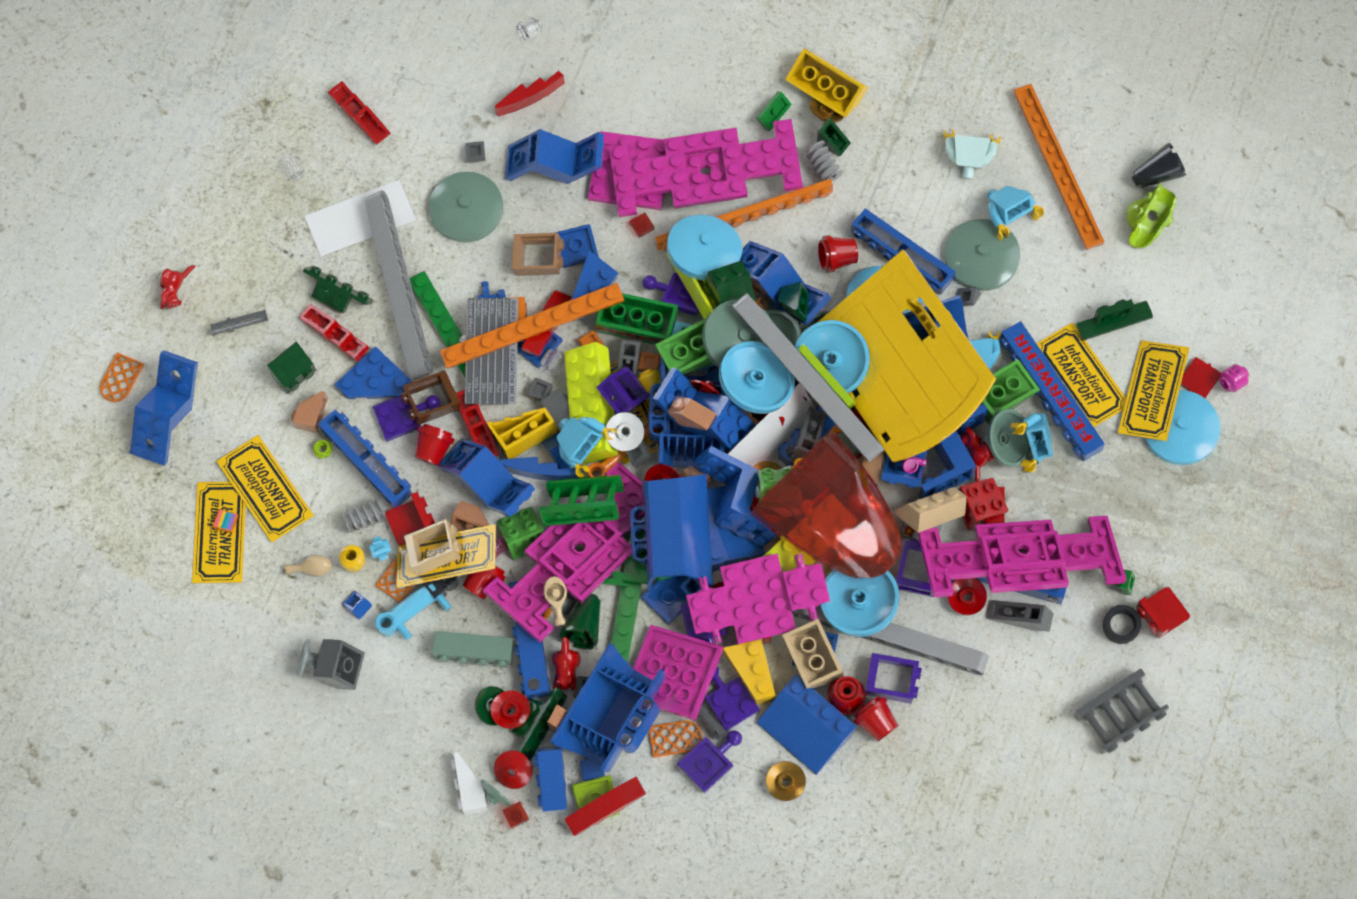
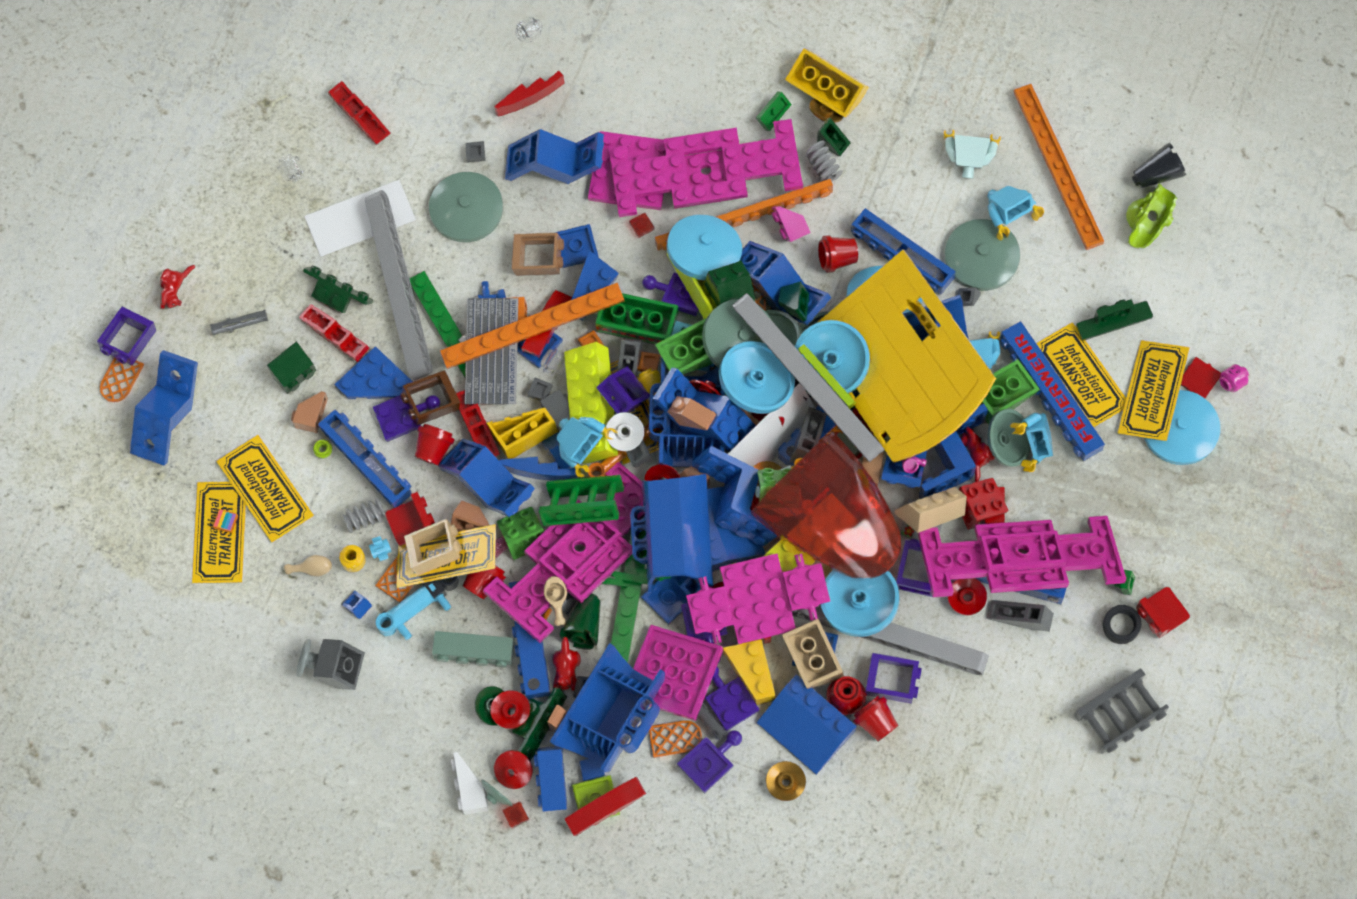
none -> dark purple window [97,306,157,366]
none -> dark pink slope [772,206,811,242]

